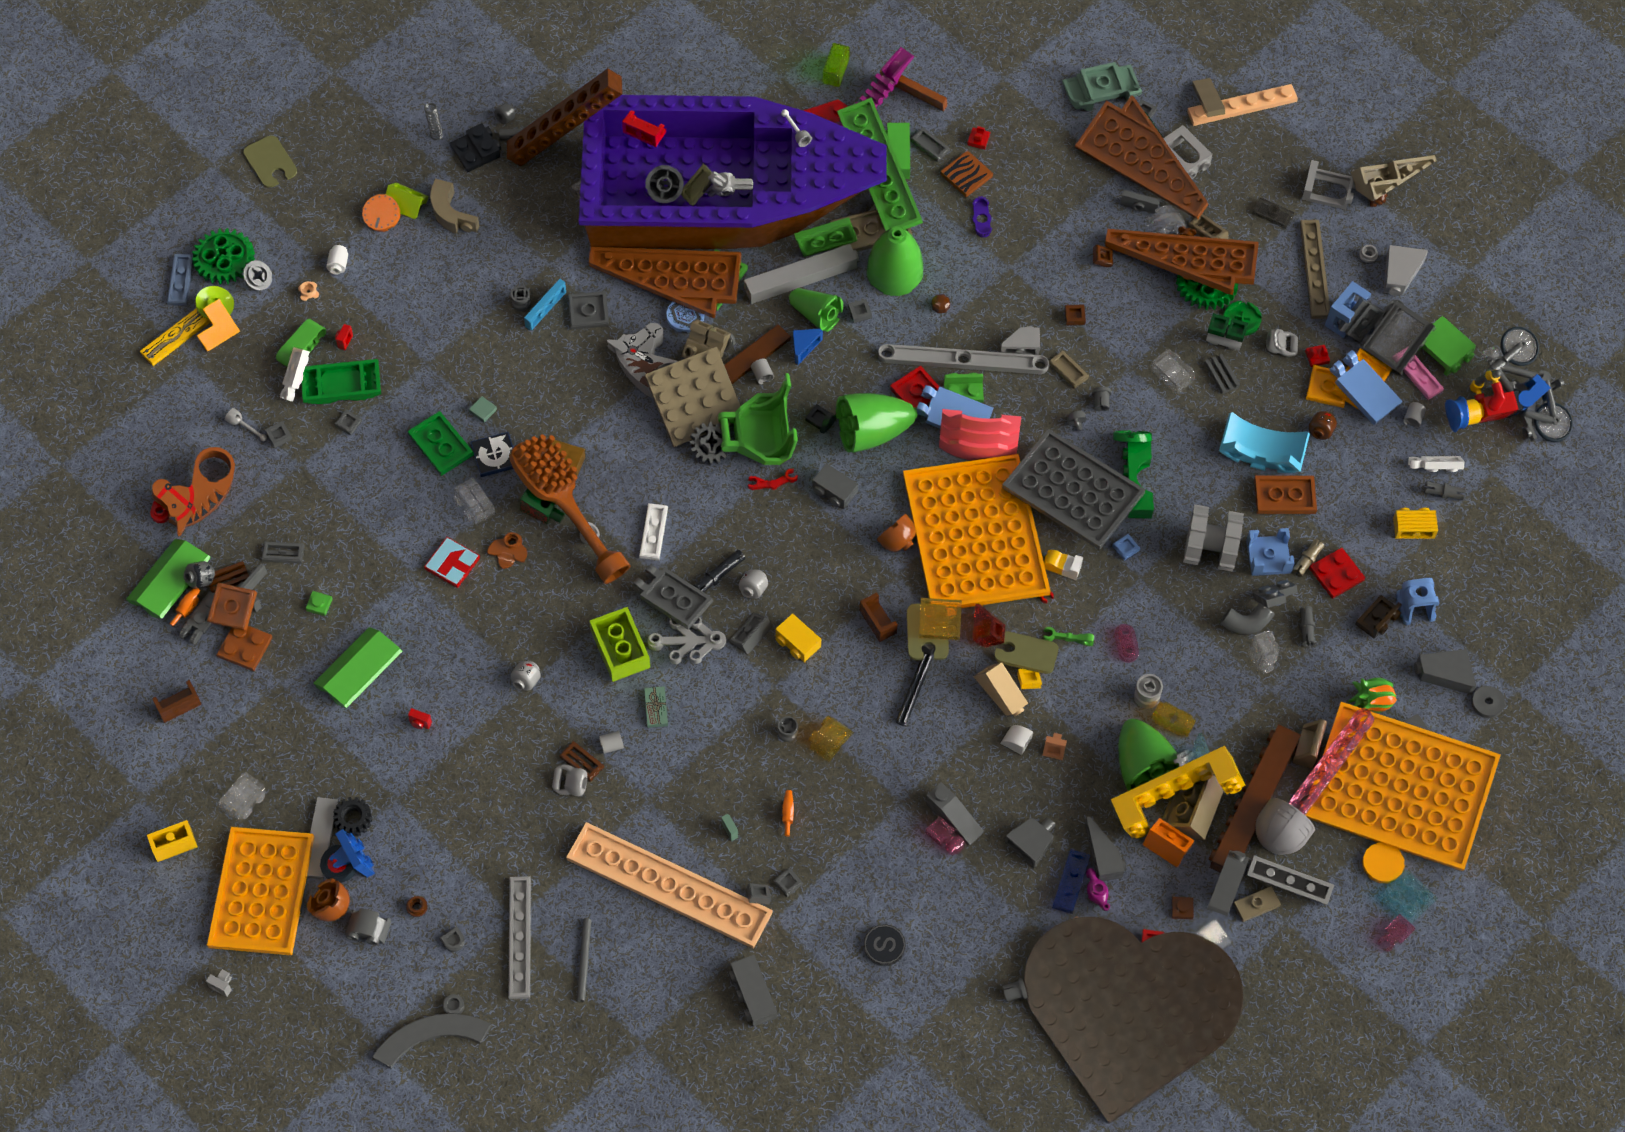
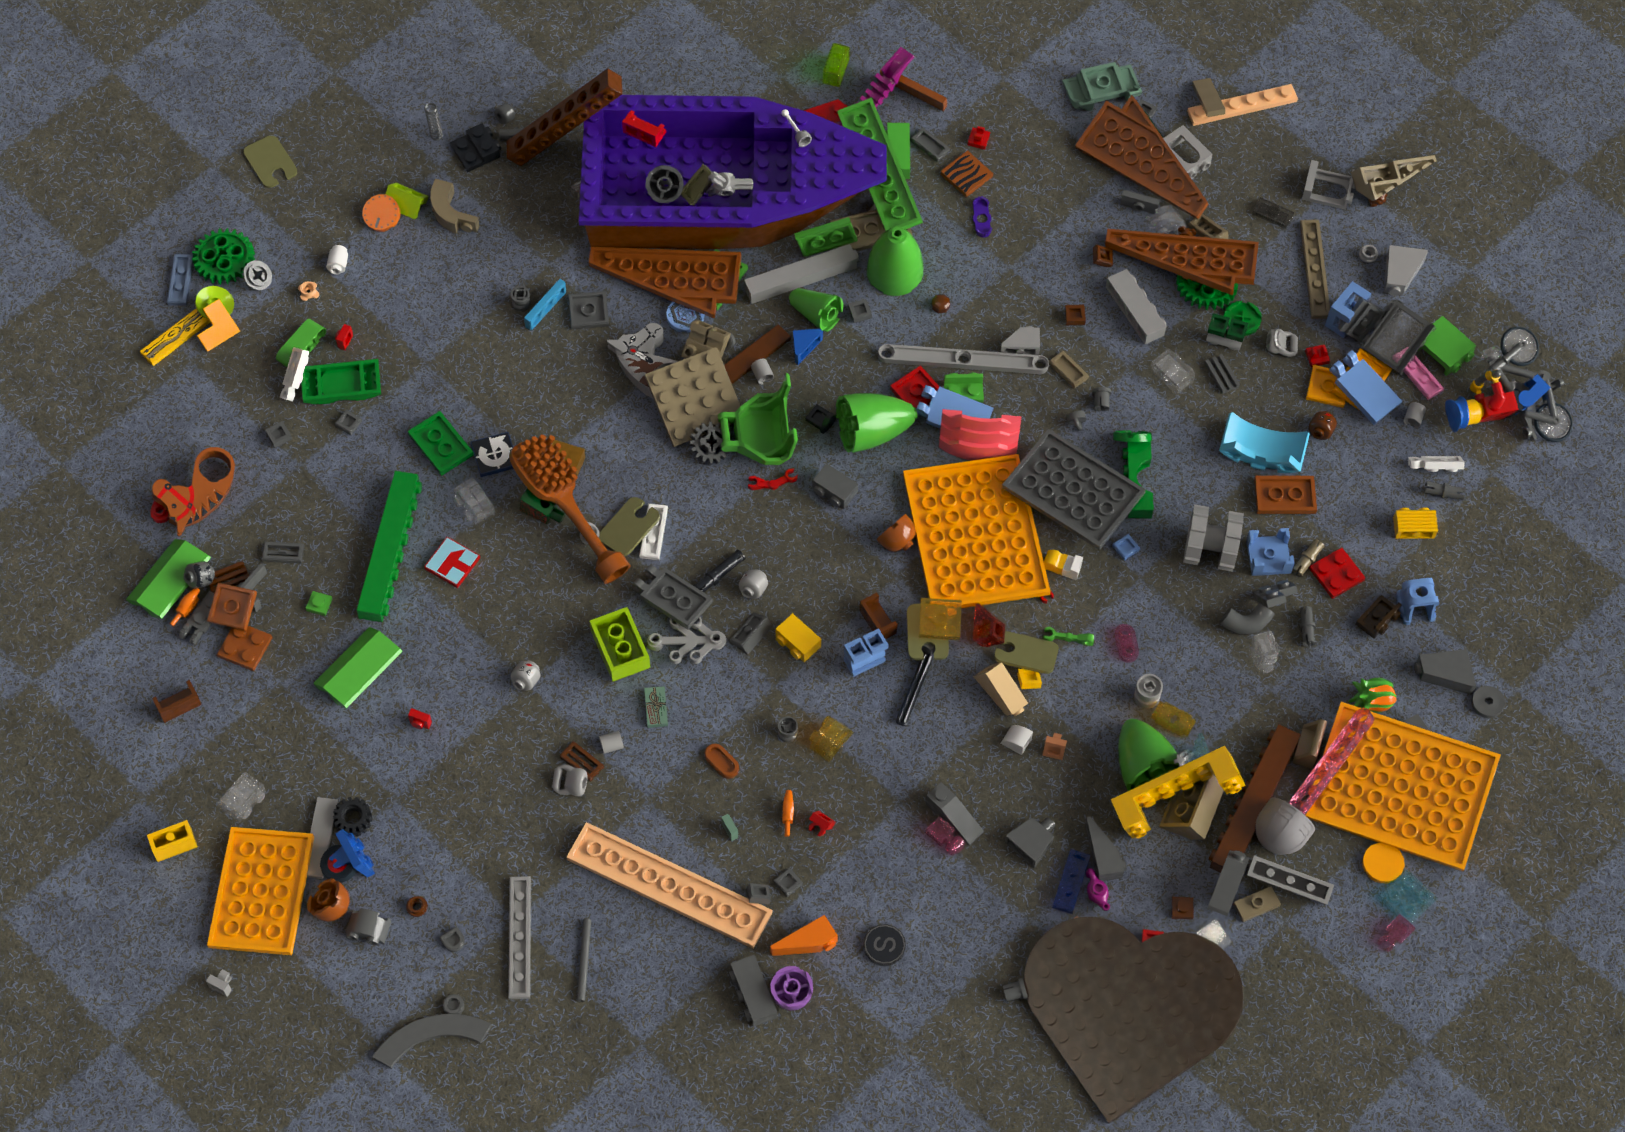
light grey hinge [225,408,267,442] -> none
sand green tile [469,396,497,423] -> none
dark orange plate [487,532,527,569] -> none
orange panel [1143,818,1195,867] -> none
none -> green brick [357,471,422,622]
none -> olive piece [599,497,660,556]
none -> dark orange tile [705,744,739,779]
none -> orange slope [770,915,838,956]
none -> medium lavender cylinder [770,966,813,1011]
none -> red tile [809,811,836,837]
none -> medium blue hips [844,629,888,677]
none -> light grey brick [1106,269,1167,344]

